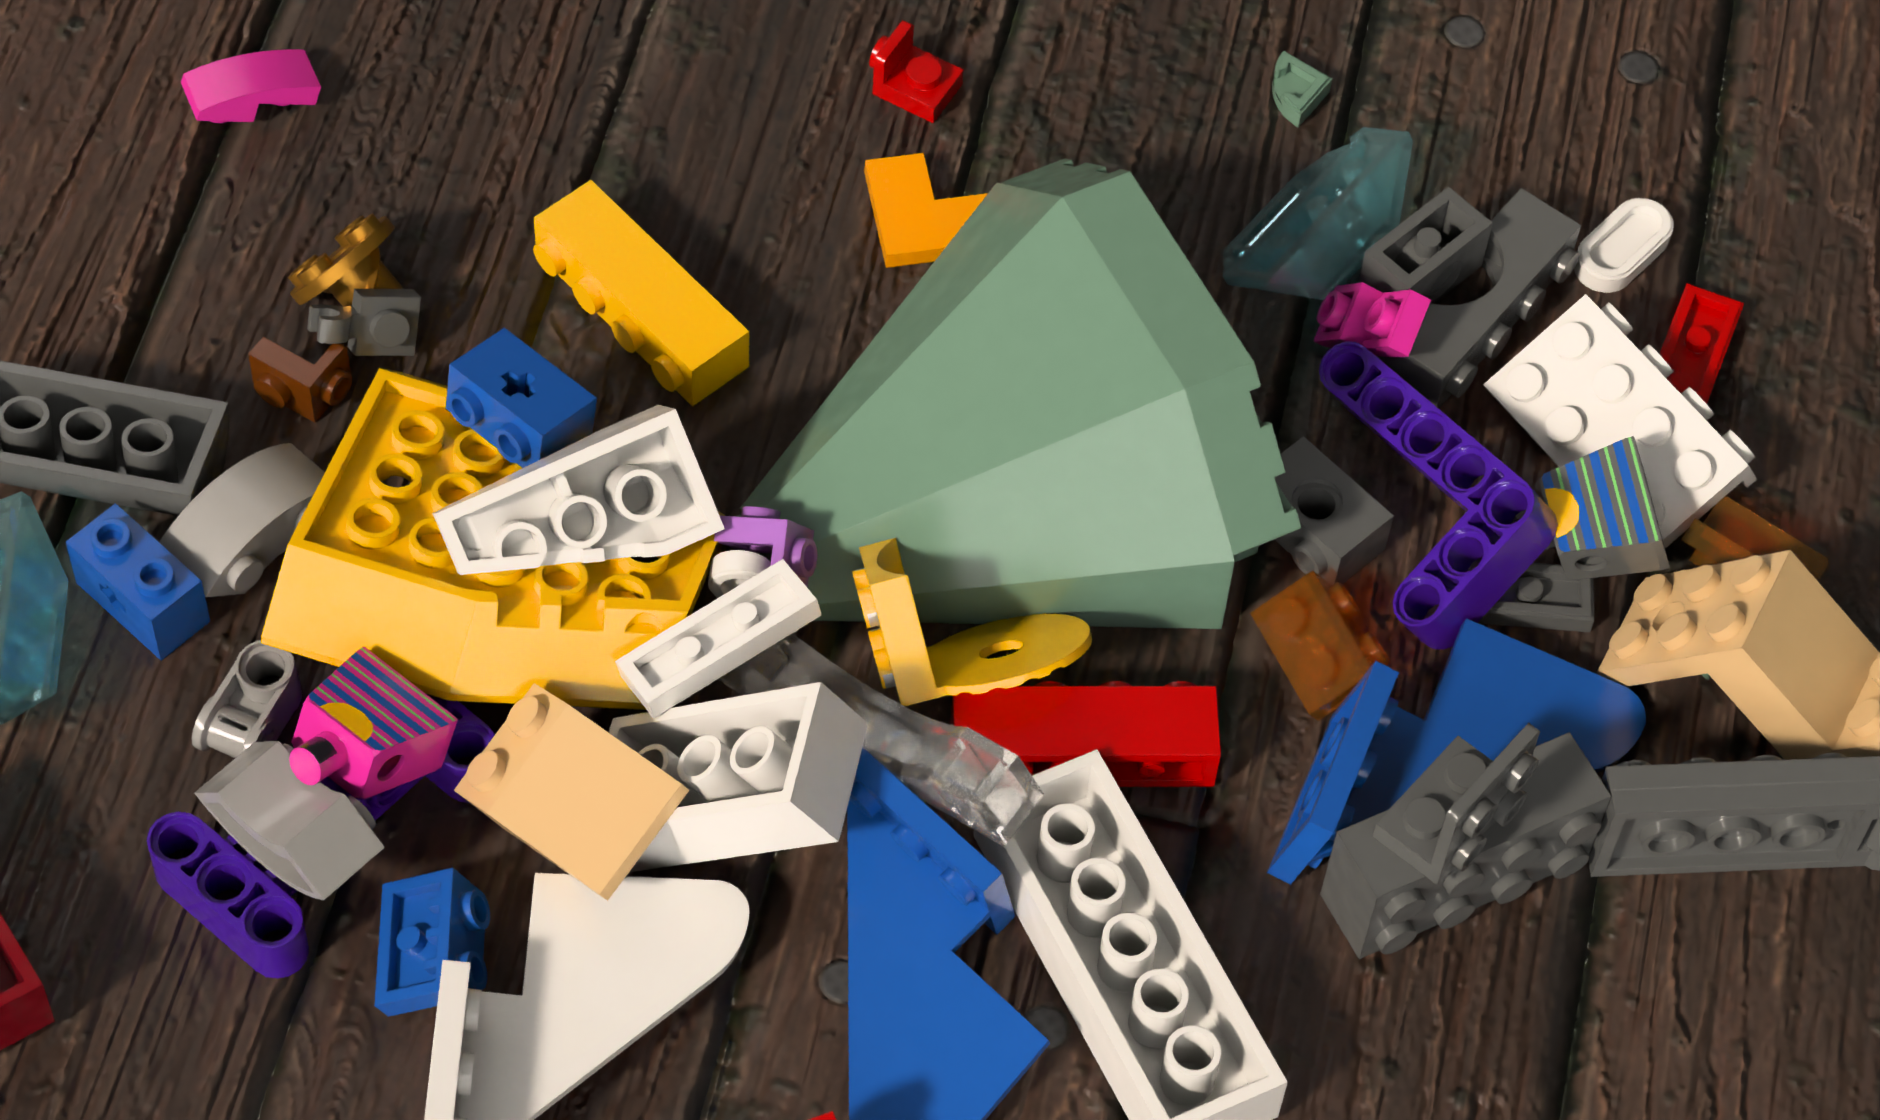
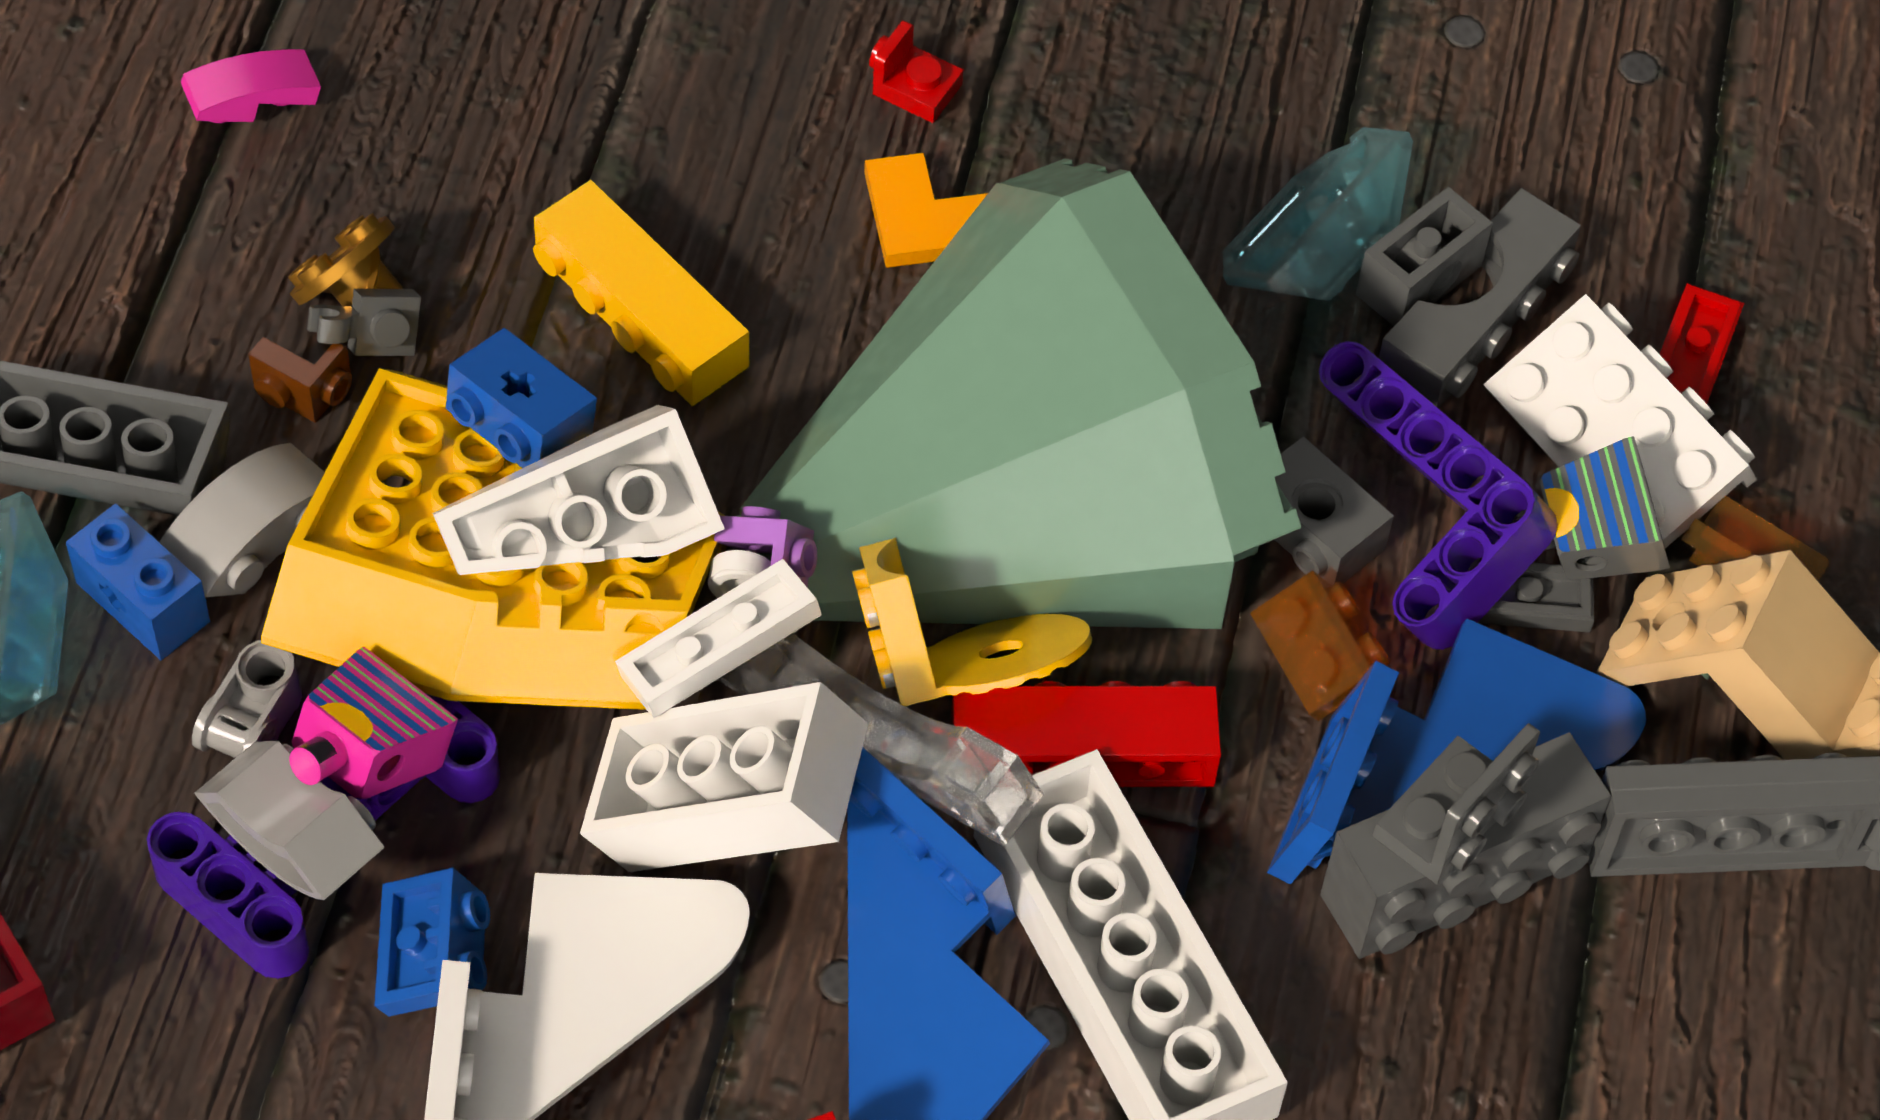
tan slope [454,683,690,901] -> none
sand green tile [1272,51,1333,128] -> none
dark pink slope [1314,282,1431,357] -> none
white tile [1574,198,1674,293] -> none

